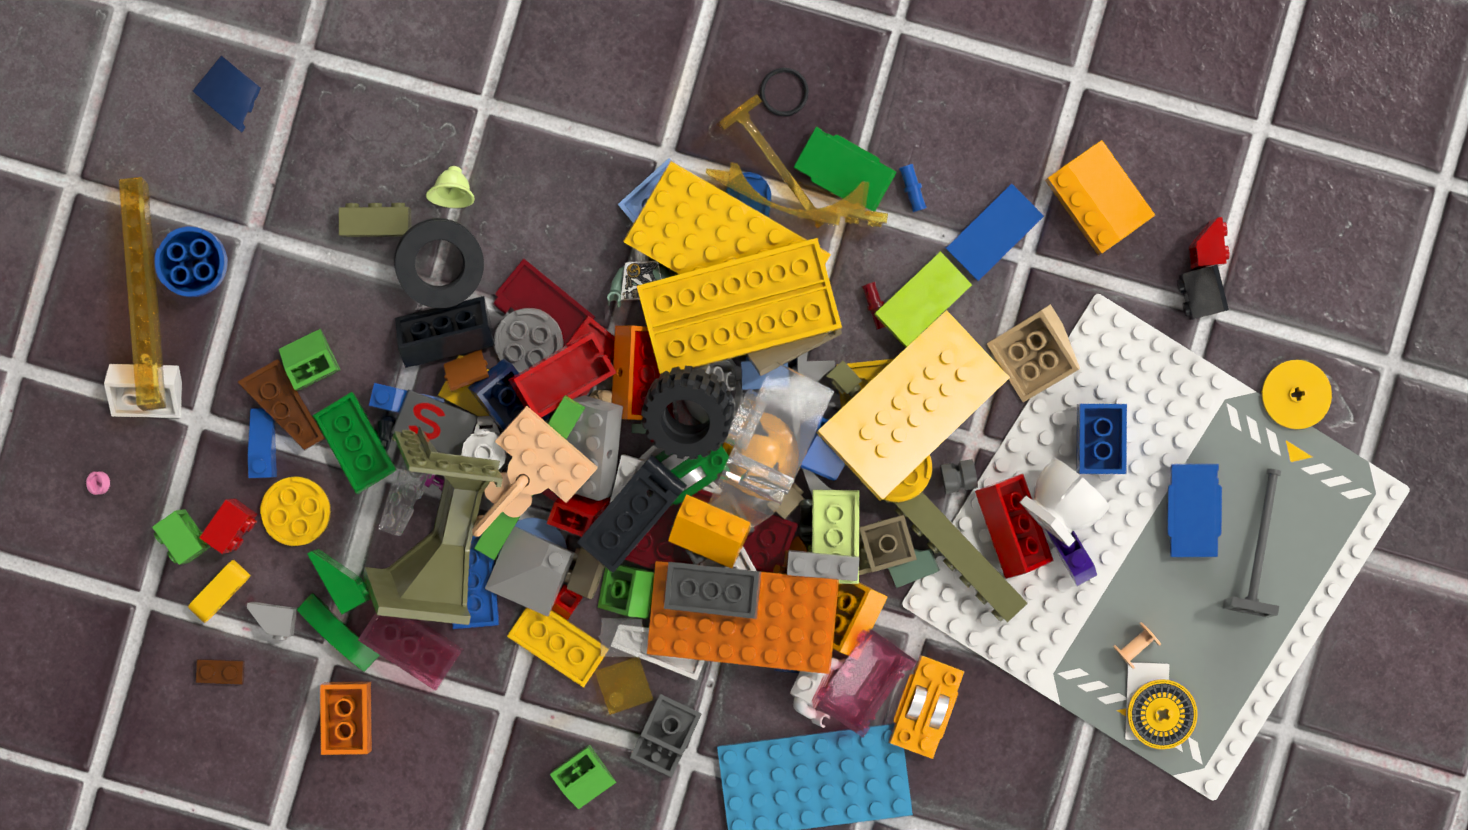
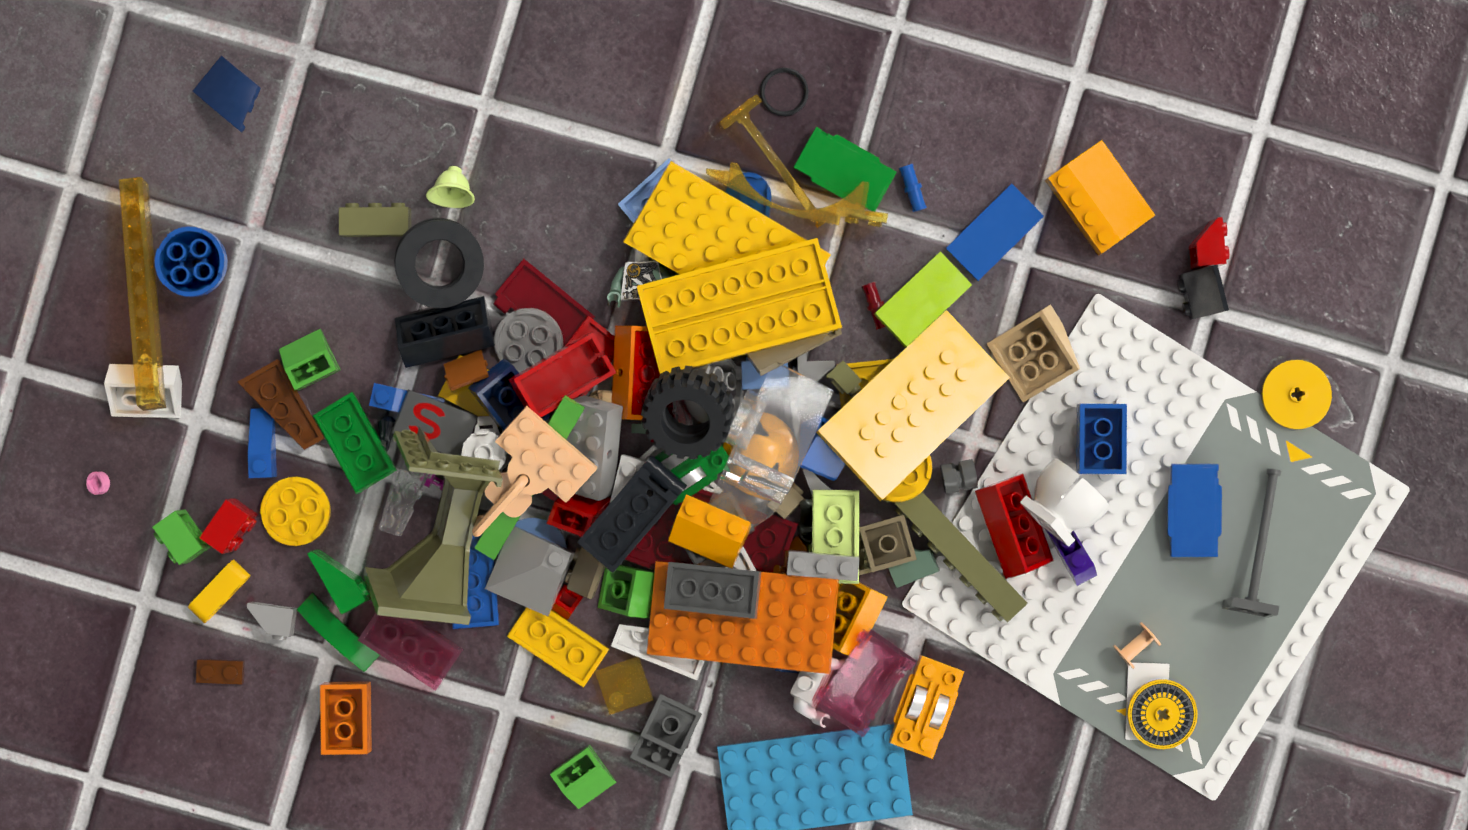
clear piece [599,618,644,657] -> none

